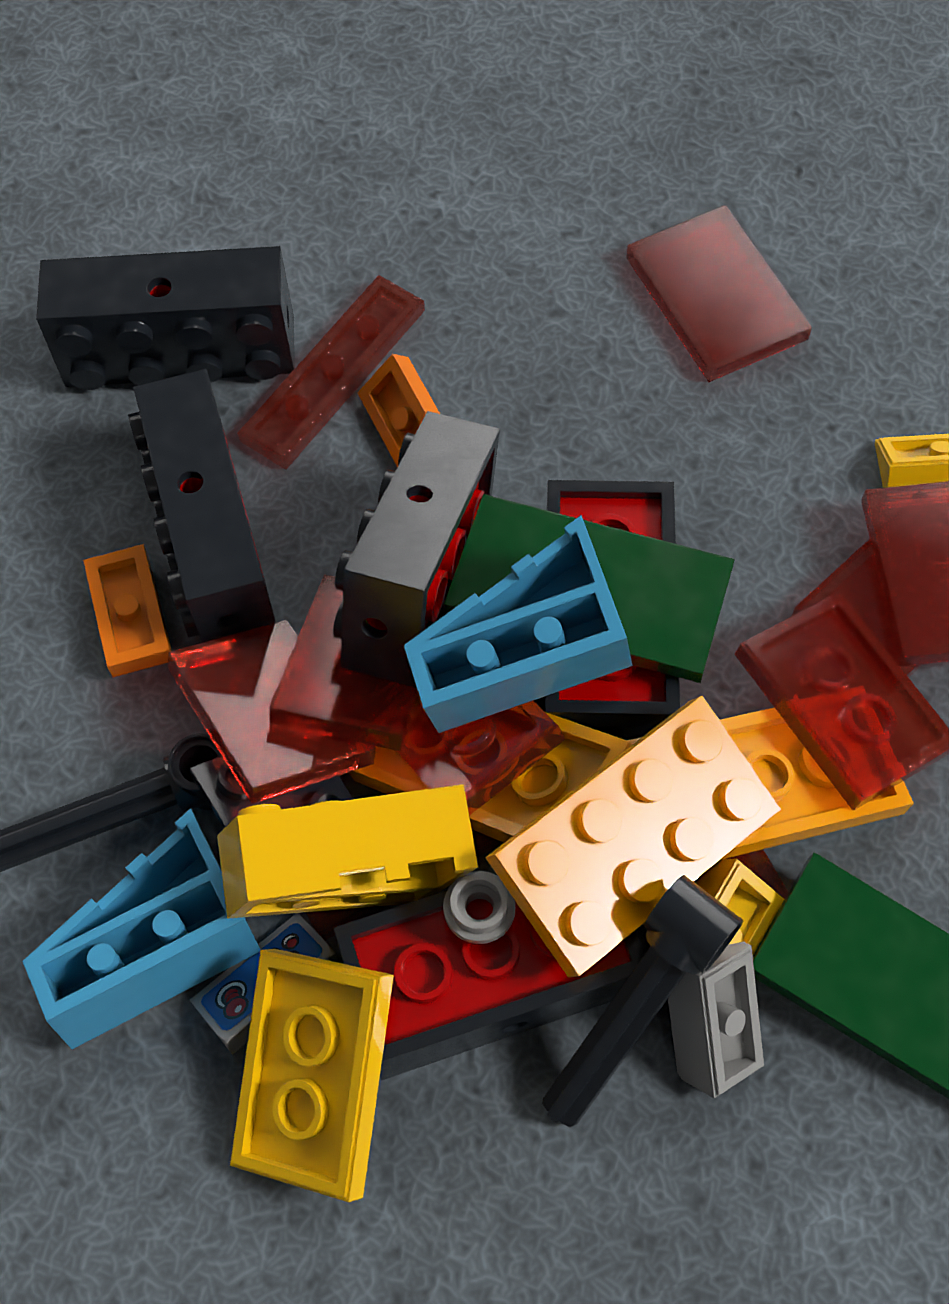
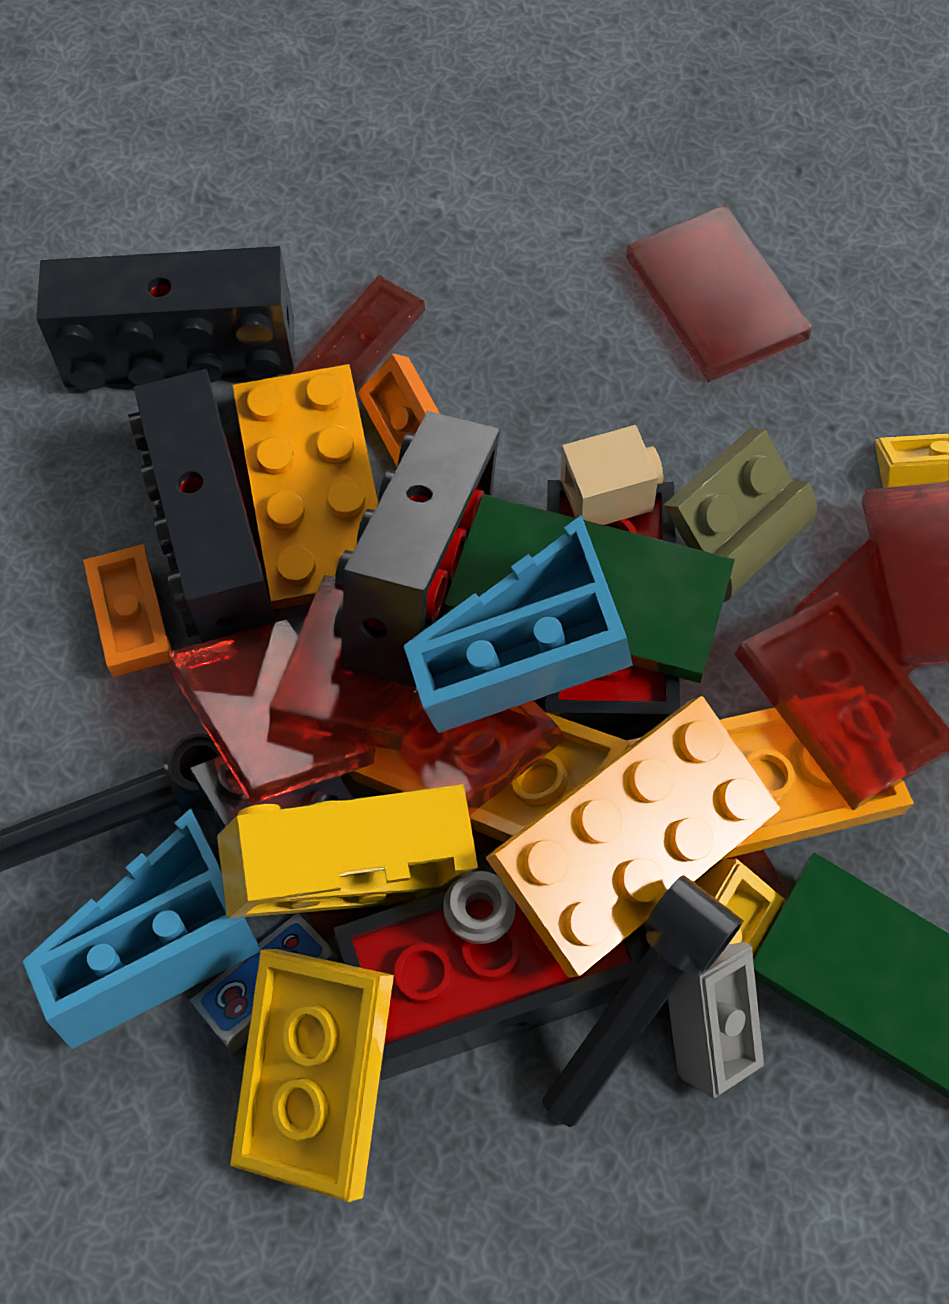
none -> light orange plate [233,364,378,610]
none -> tan brick [560,425,664,525]
none -> olive brick [663,428,817,603]

